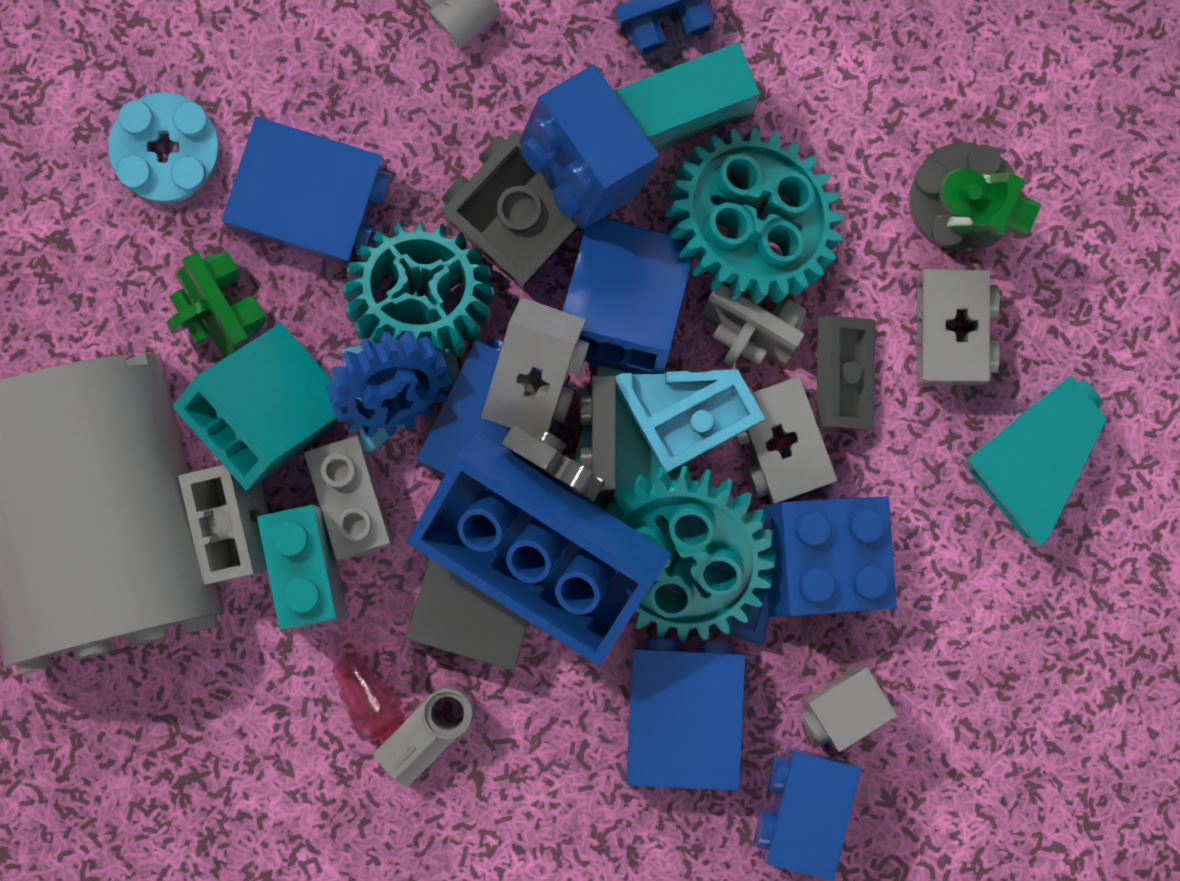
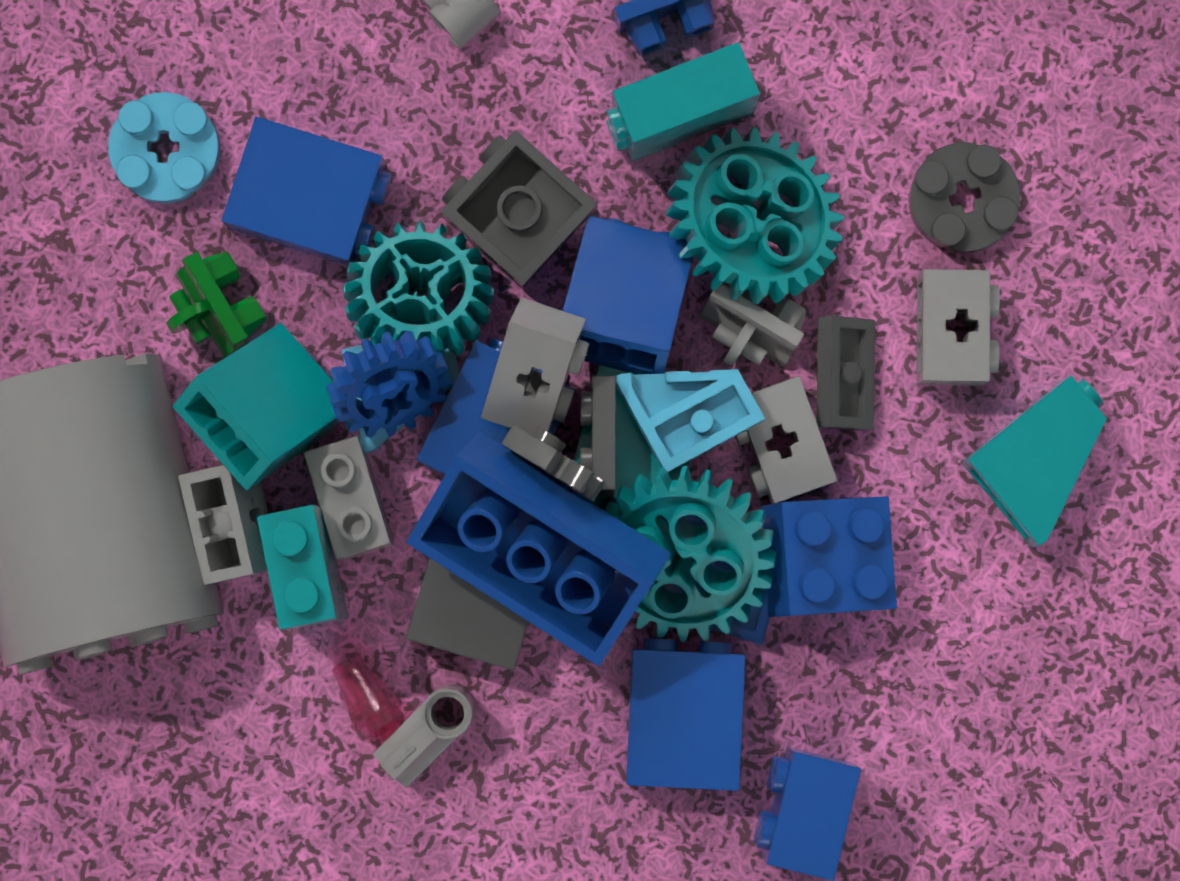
blue brick [519,64,660,230] -> none
light grey brick [799,665,898,752] -> none
green hips [939,167,1041,236] -> none

